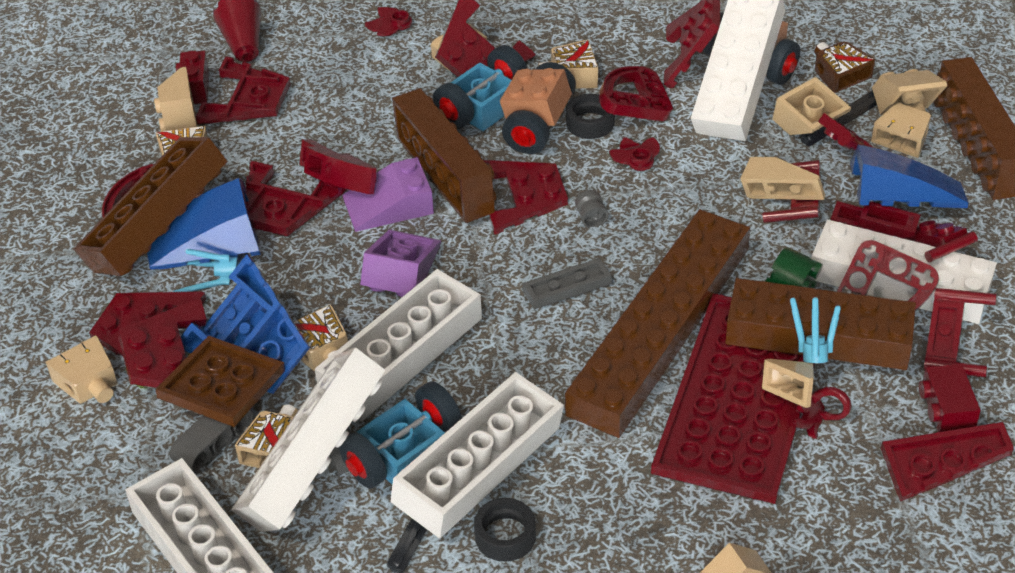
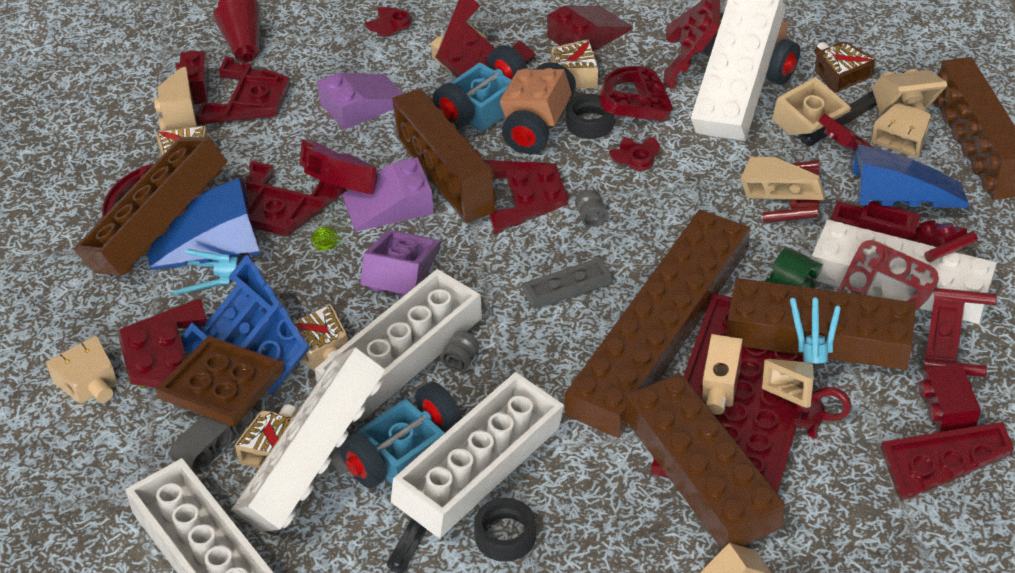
dark red wing [89,291,206,356] -> none
none -> clear neon green plate [310,227,338,251]
none -> medium lavender slope [317,72,404,130]
none -> dark grey wheel [440,331,479,372]
none -> dark red slope [547,5,633,51]
none -> reddish brown brick [625,373,785,549]
none -> tan torso [702,334,742,414]

